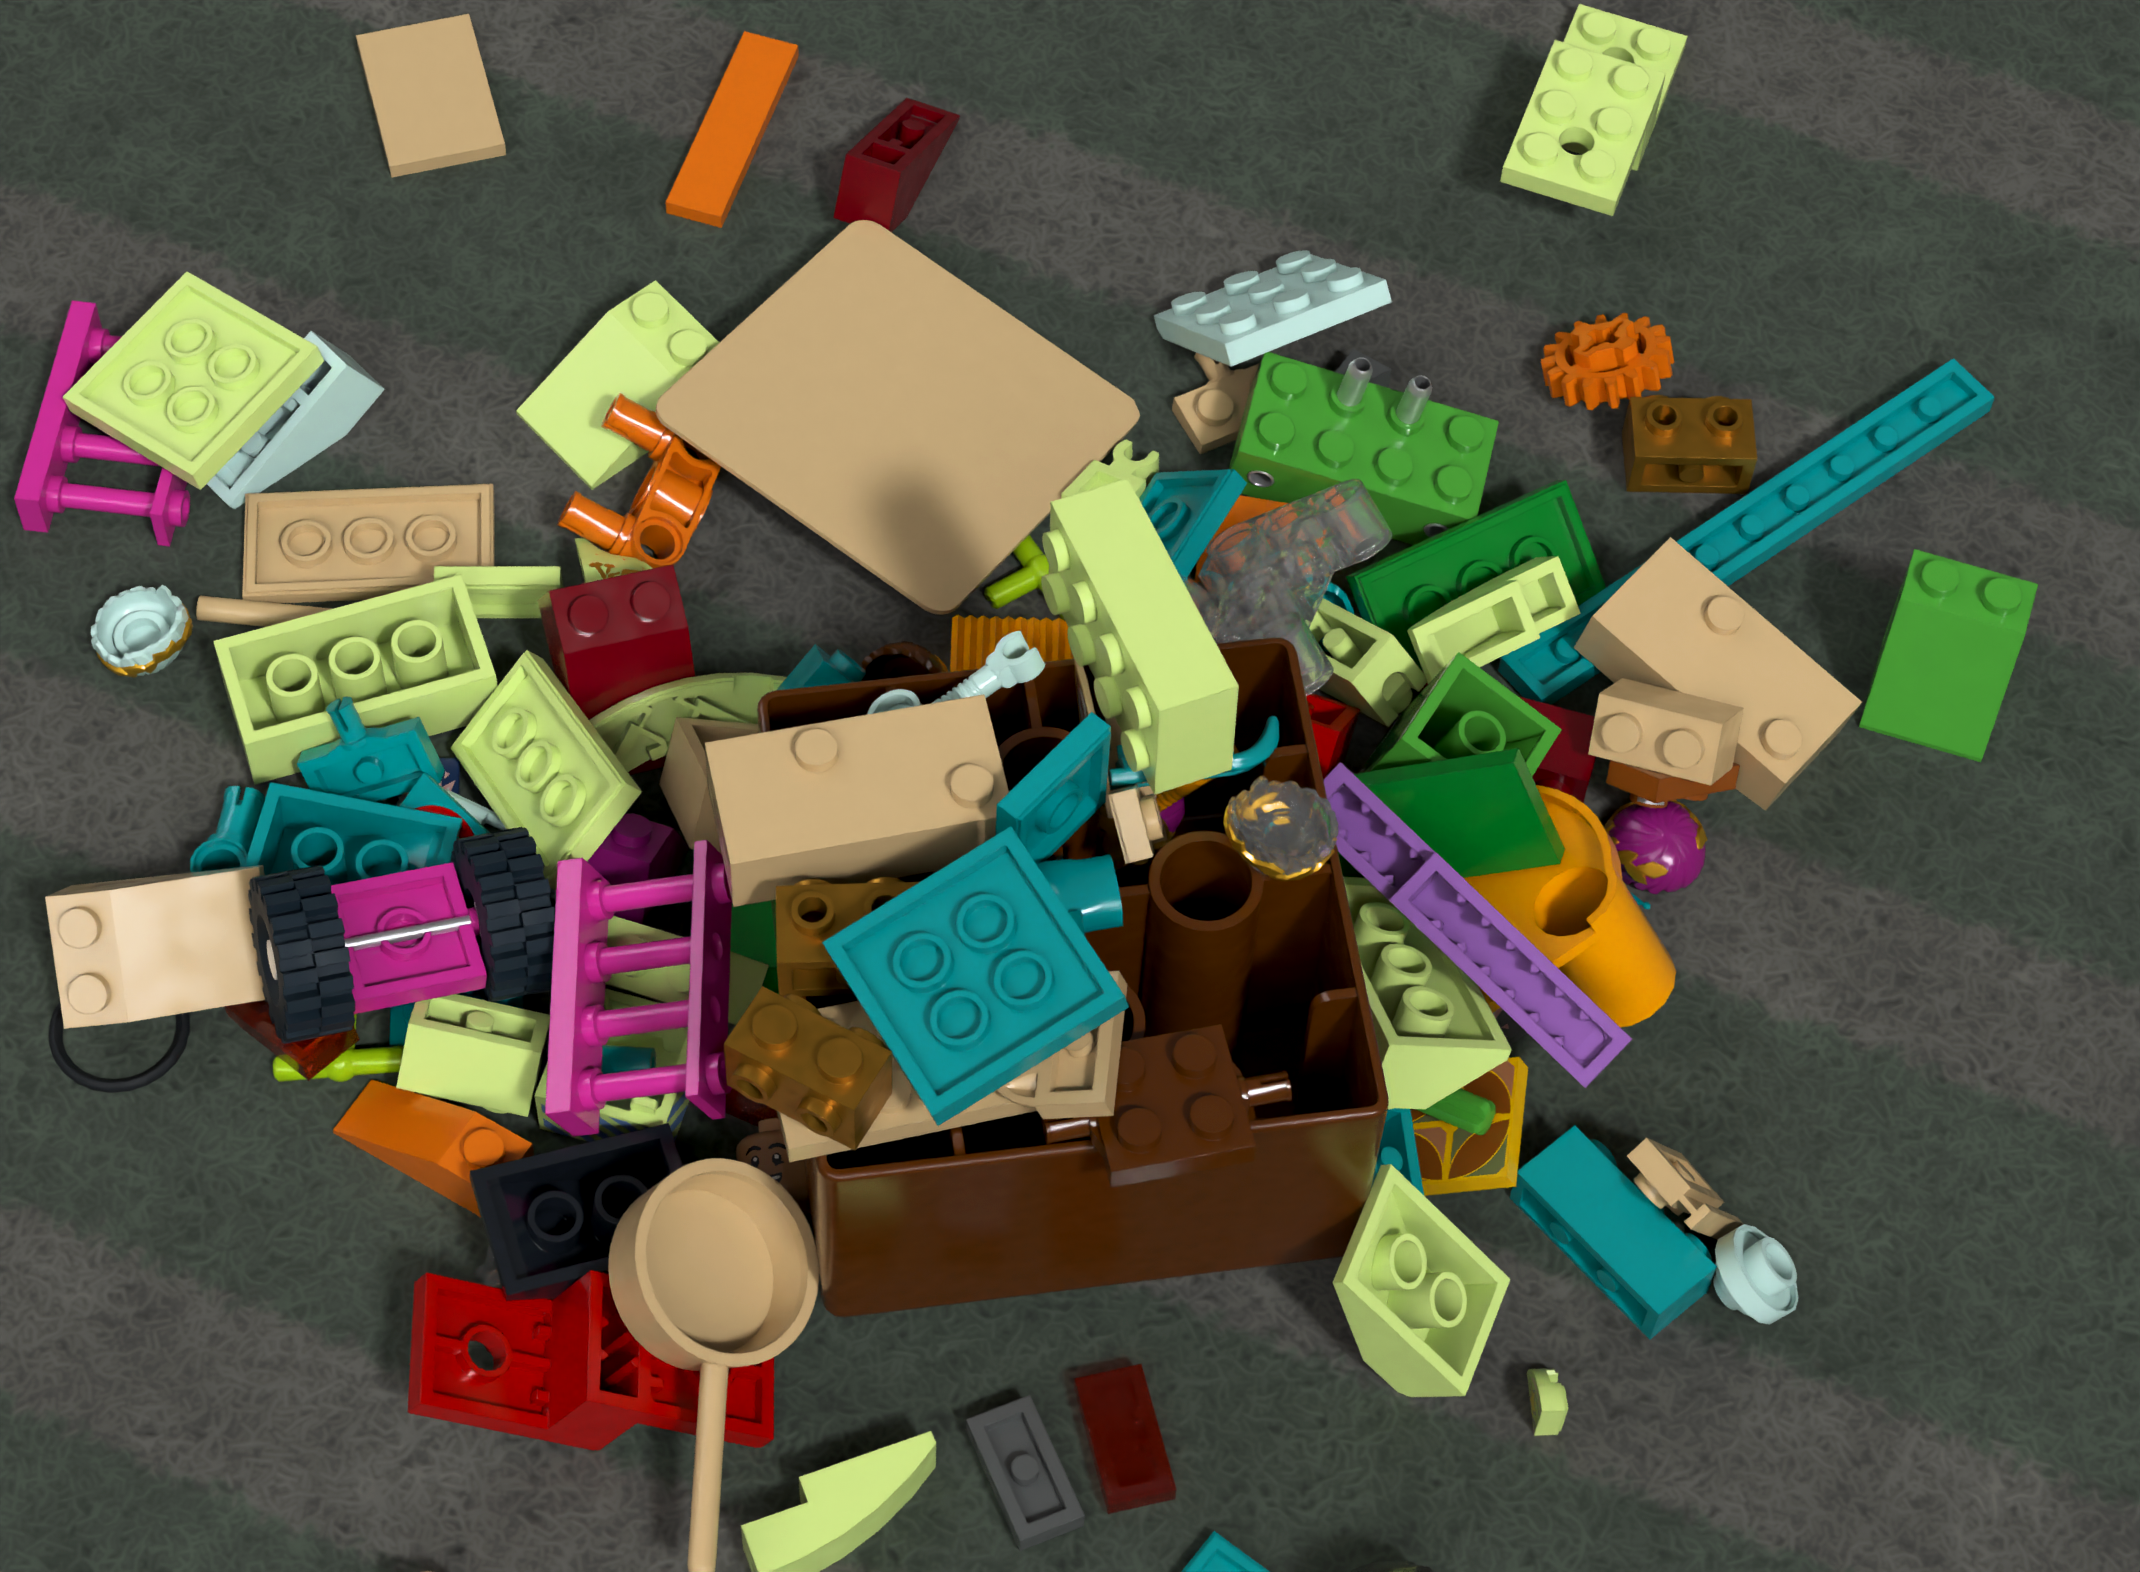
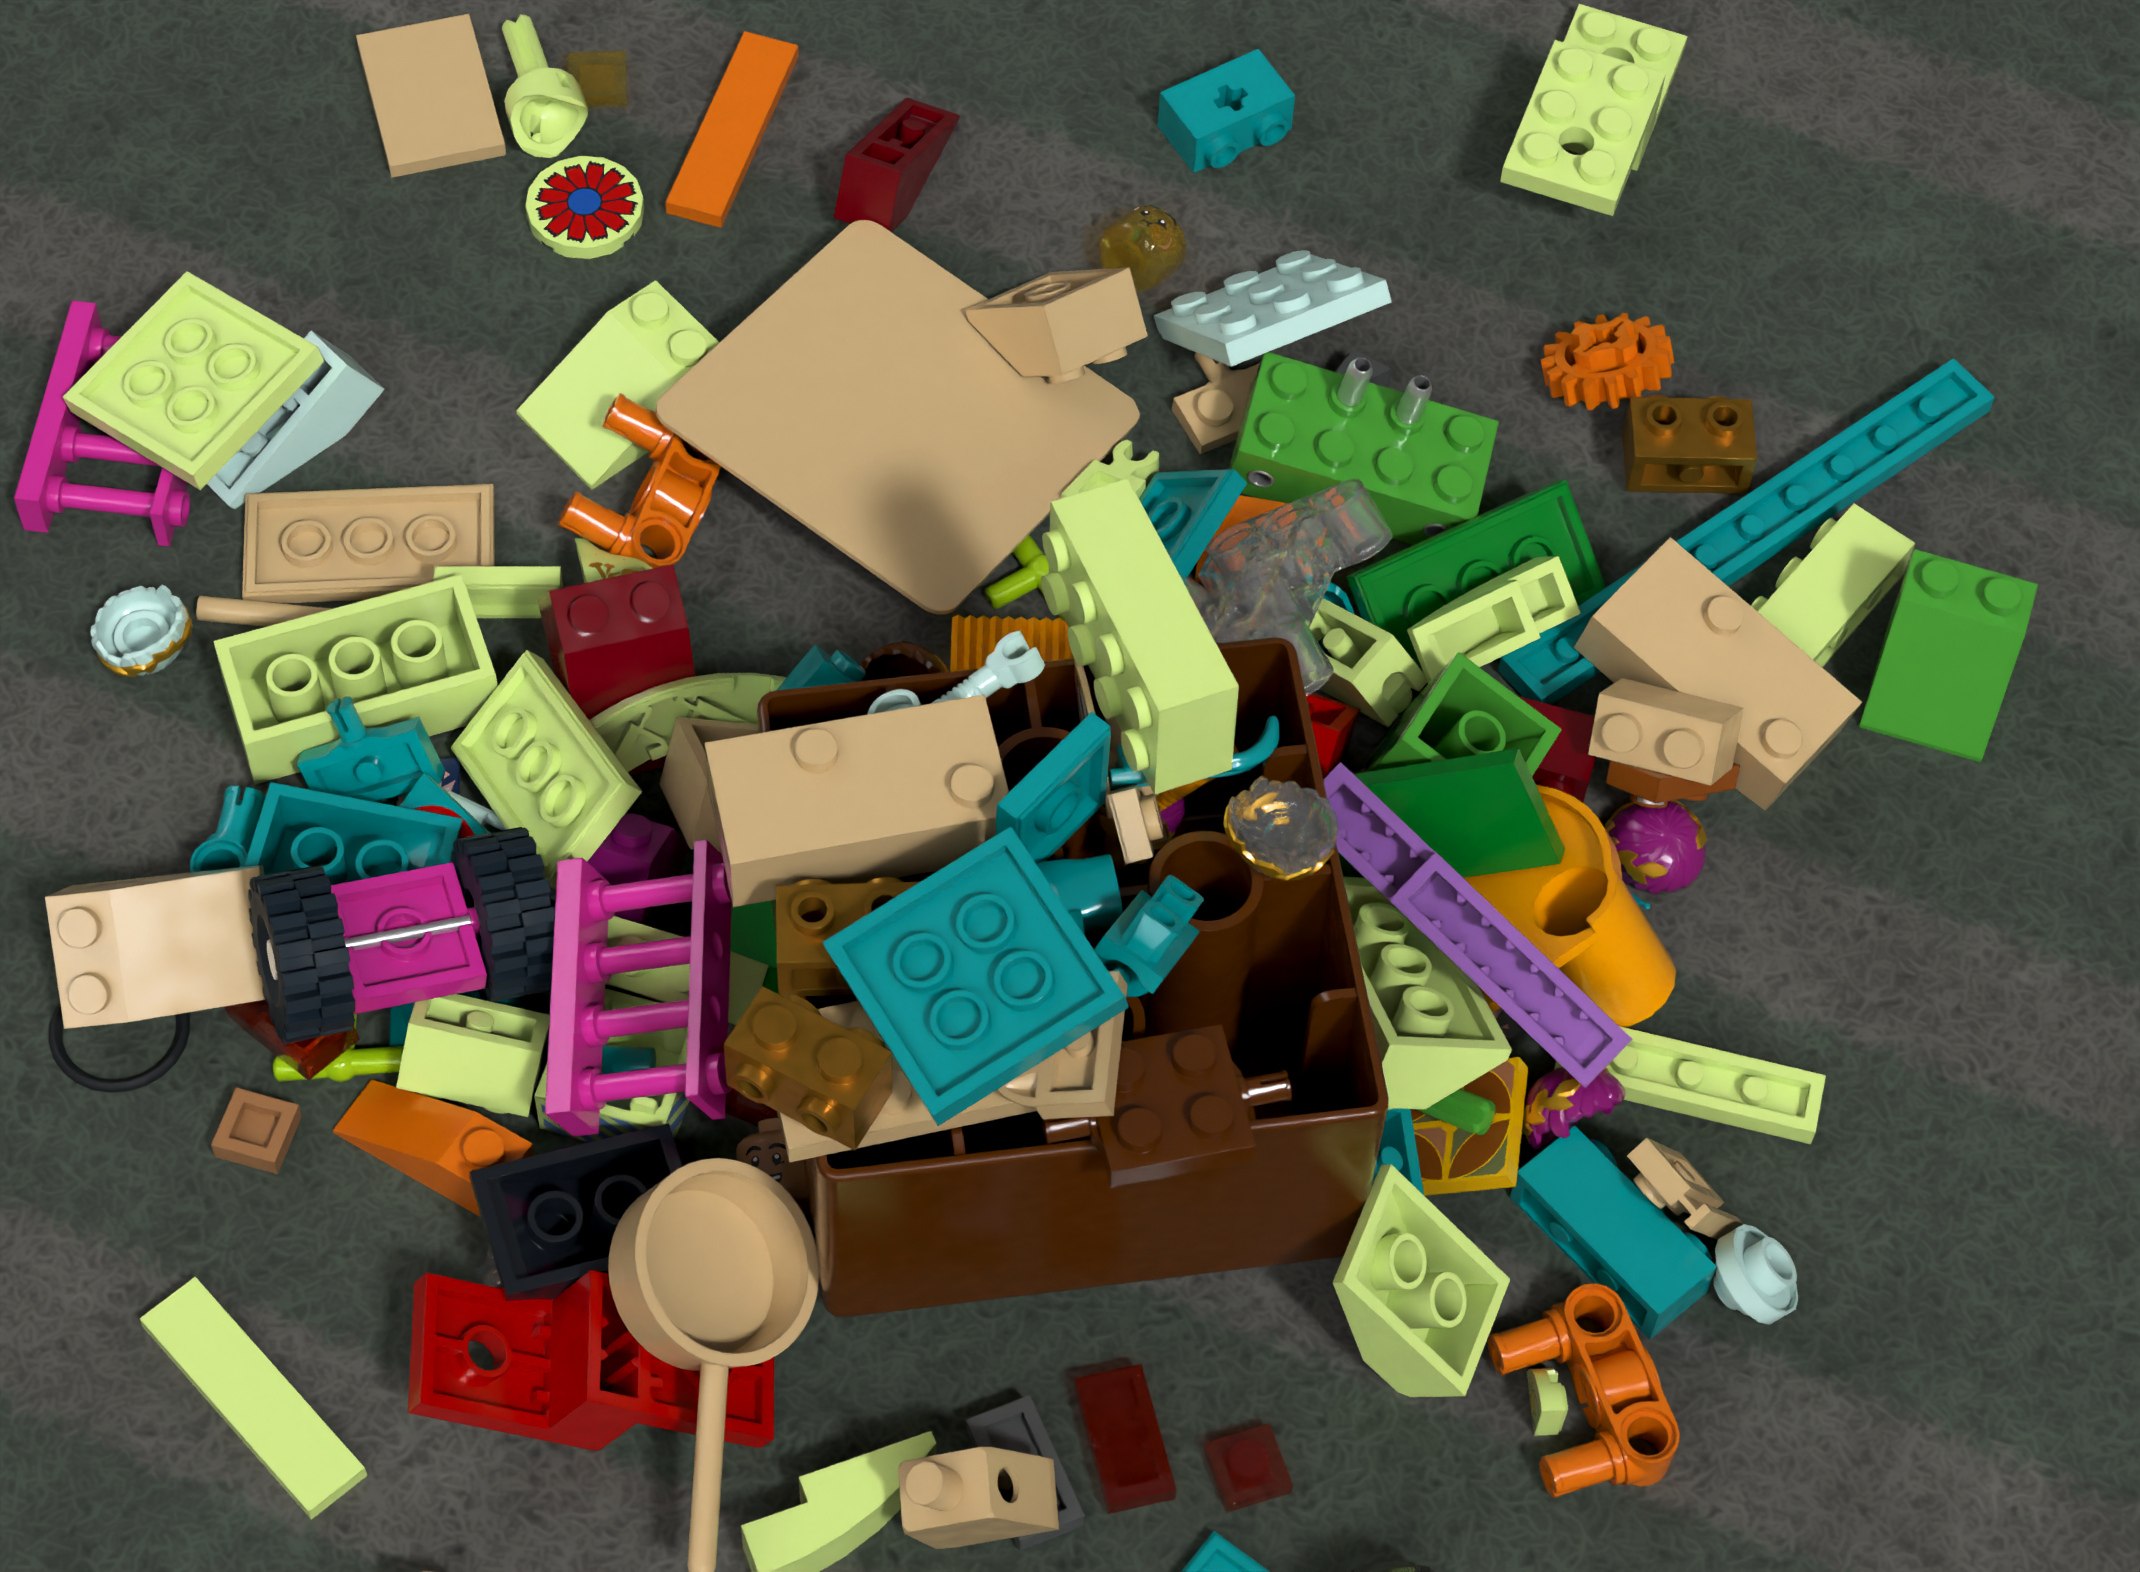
none -> yellowish green tile [140,1277,367,1520]
none -> medium nougat plate [211,1088,302,1174]
none -> yellowish green piece [502,14,588,158]
none -> tile [525,156,644,259]
none -> clear yellow tile [568,51,627,108]
none -> tan torso [898,1447,1059,1549]
none -> tan slope [966,267,1148,384]
none -> teal hips [1094,875,1204,997]
none -> clear yellow head [1098,205,1187,292]
none -> teal brick [1157,49,1295,173]
none -> clear red plate [1203,1423,1293,1513]
none -> orange piece [1487,1283,1680,1499]
none -> magenta hair [1522,1067,1626,1150]
none -> yellowish green plate [1554,1026,1826,1144]
none -> yellowish green brick [1751,503,1915,667]

